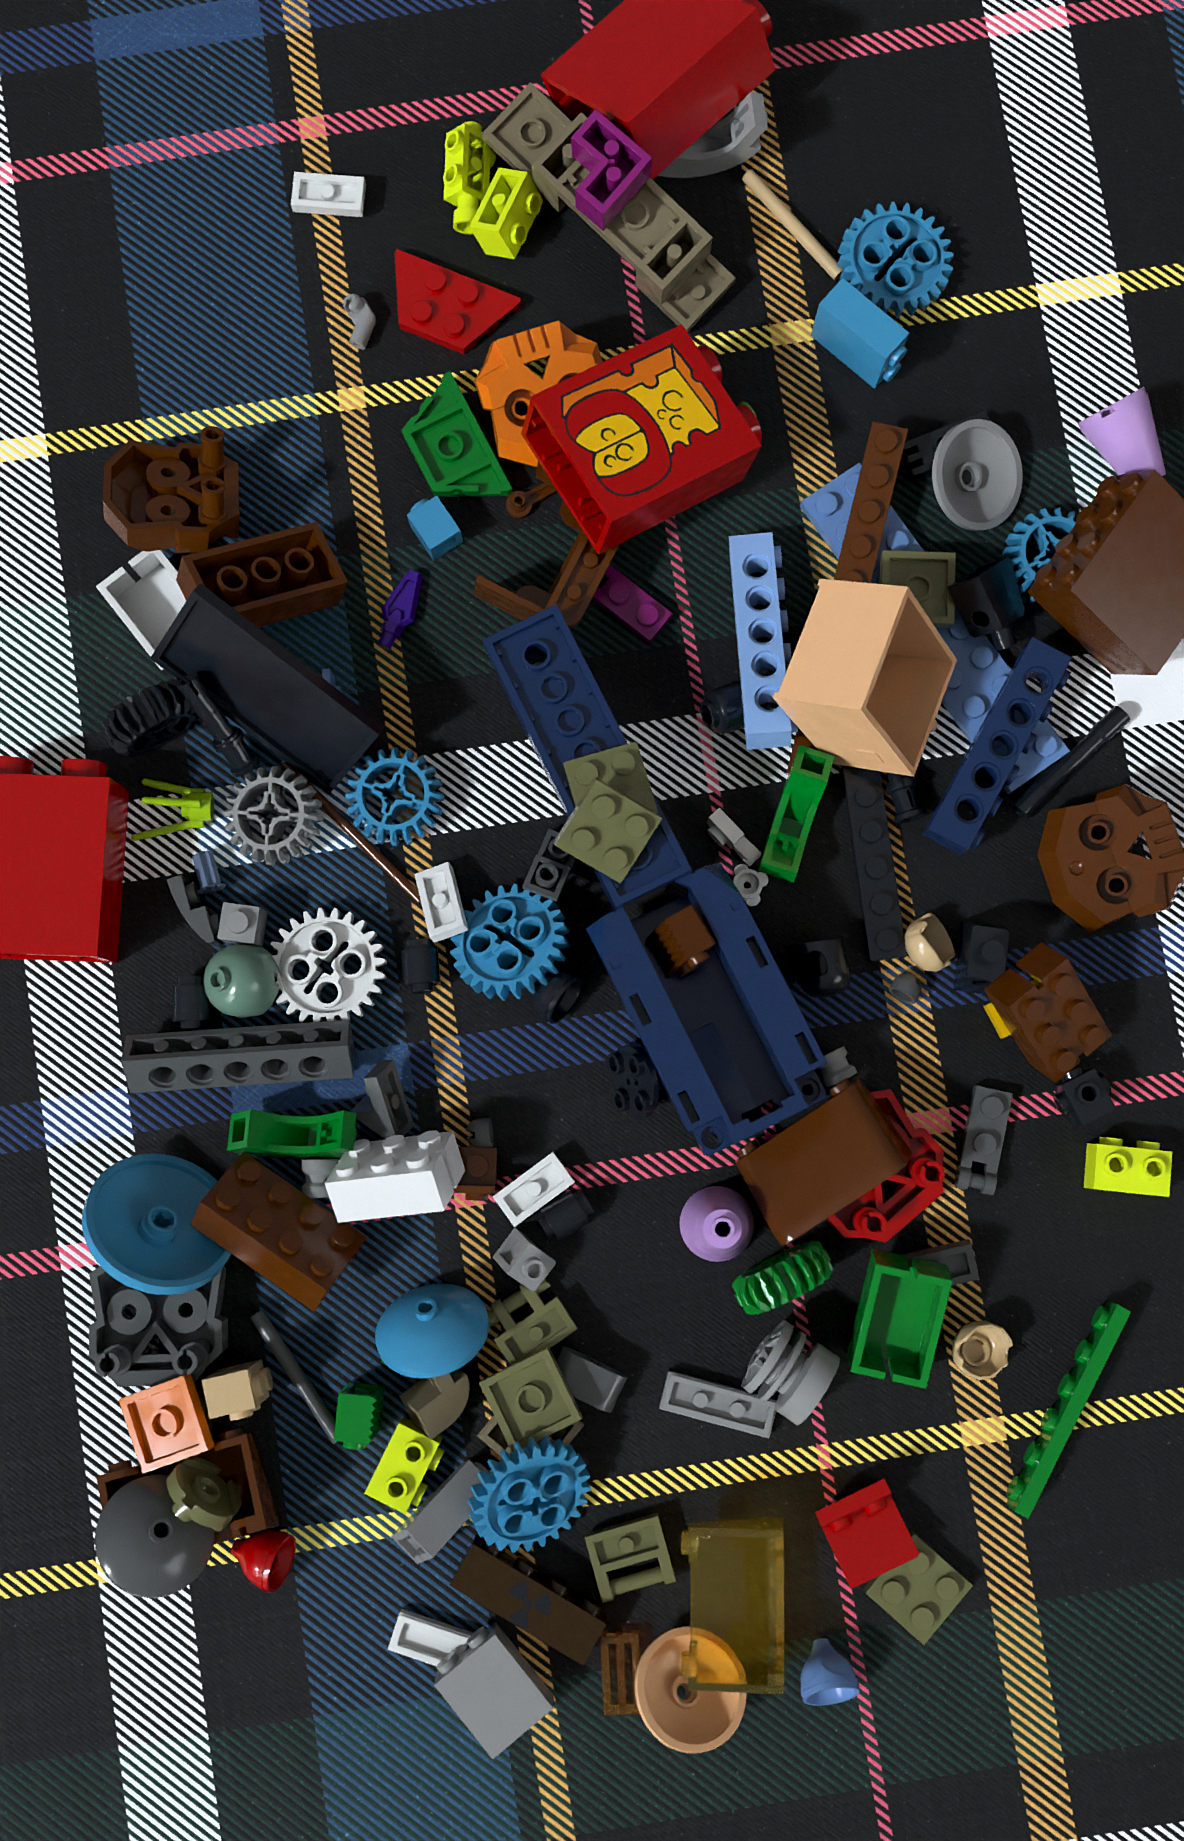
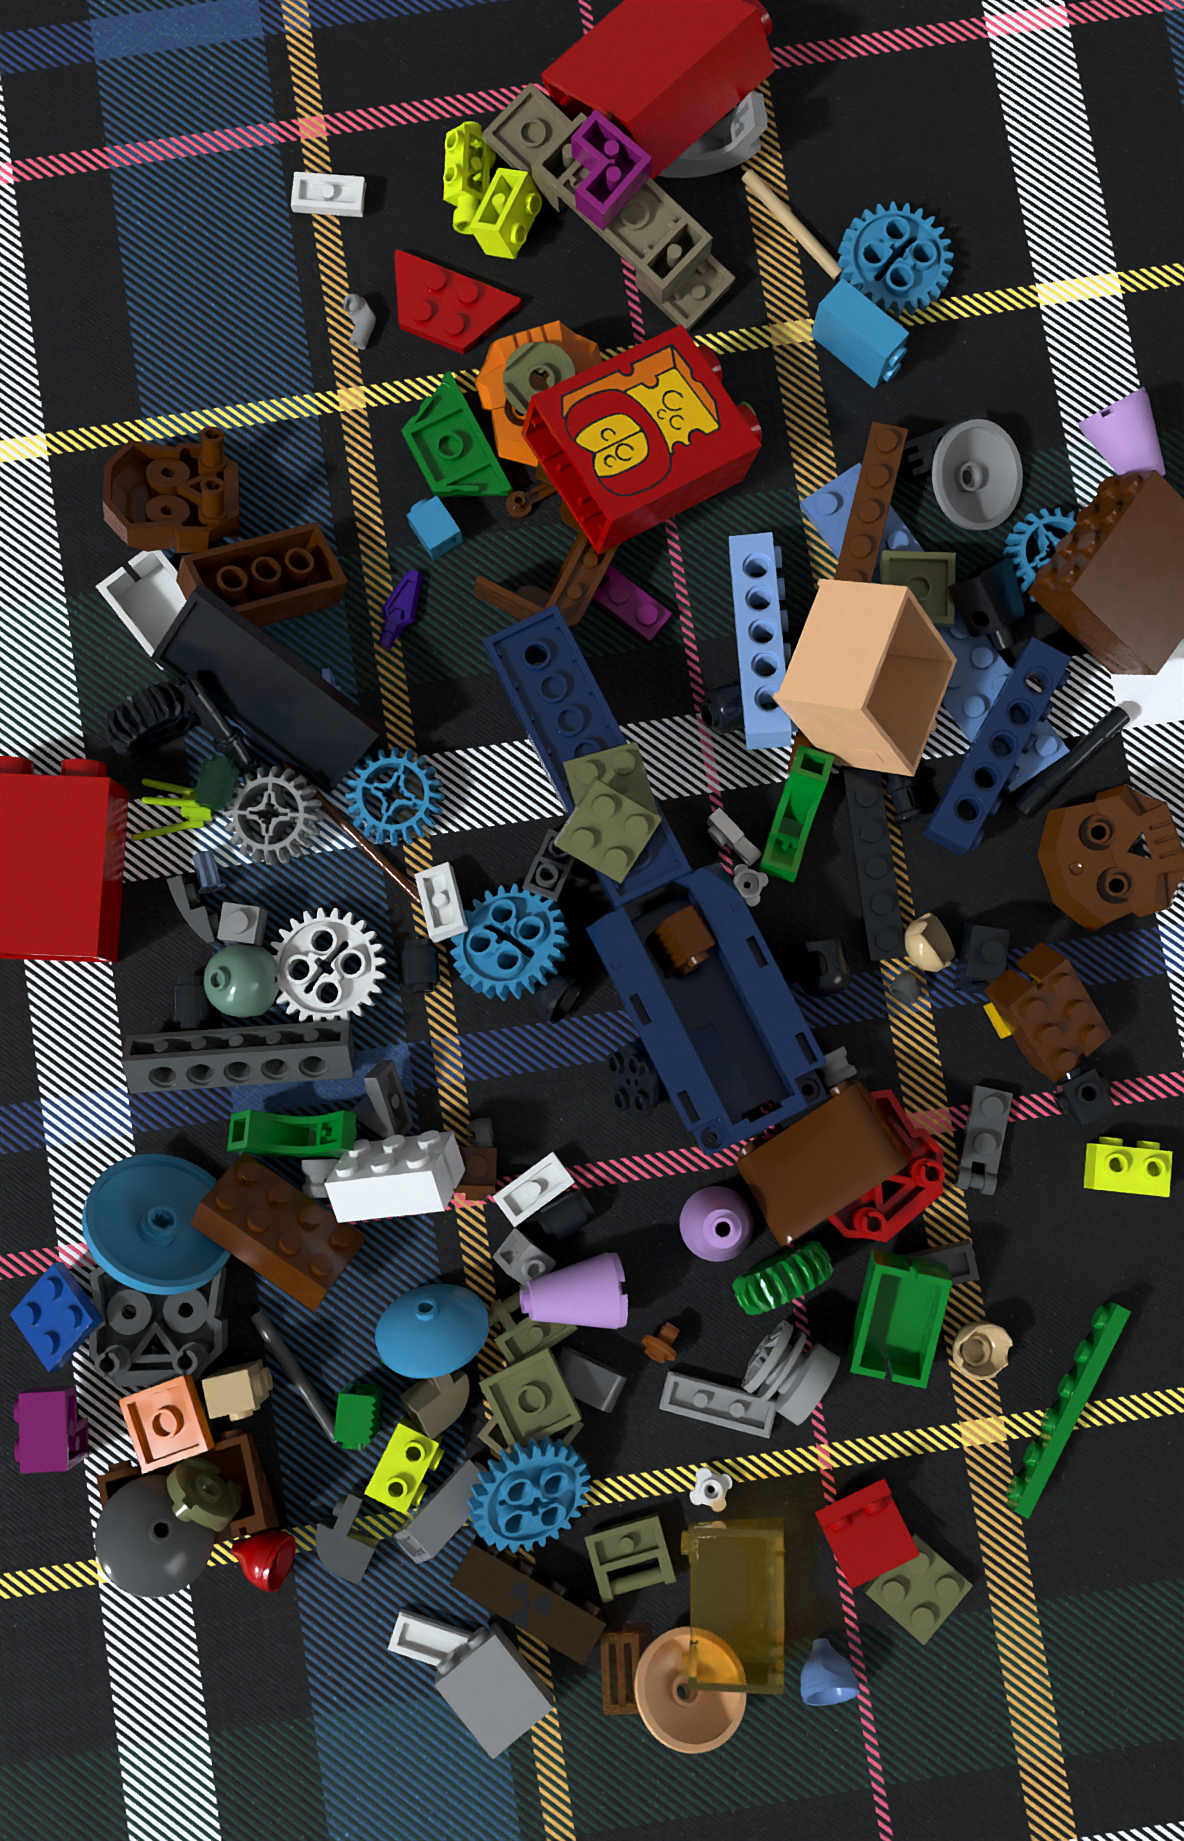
none -> blue plate [10,1262,103,1372]
none -> magenta brick [13,1385,89,1473]
none -> clear green brick [194,755,240,812]
none -> dark grey brick [315,1486,379,1585]
none -> olive plate [502,342,576,415]
none -> lavender cone [520,1252,628,1329]
none -> dark orange plate [642,1322,680,1363]
none -> white plate [690,1467,732,1512]

